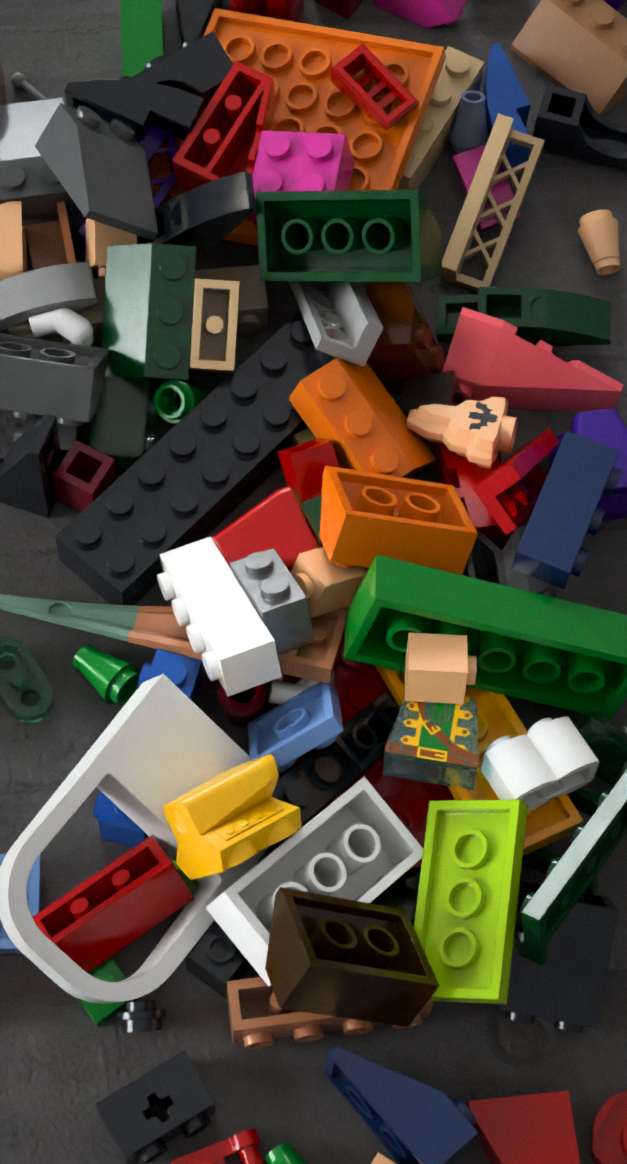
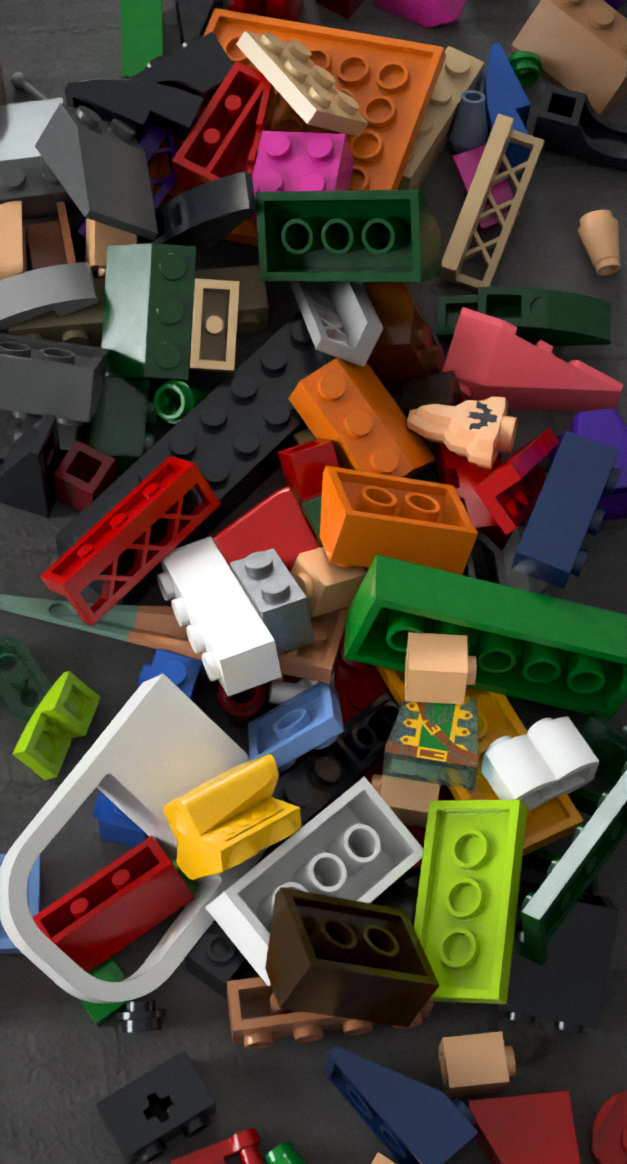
white arm [28,307,94,346] -> none
green cone [73,644,140,706] -> none
red slope [331,43,419,131] -> none
none -> lime slope [12,671,101,780]
none -> red fence [40,456,221,626]
none -> tan plate [236,30,369,137]
none -> light nougat brick [371,759,442,828]
none -> light nougat brick [438,1031,516,1098]
none -> green plate [507,51,542,88]

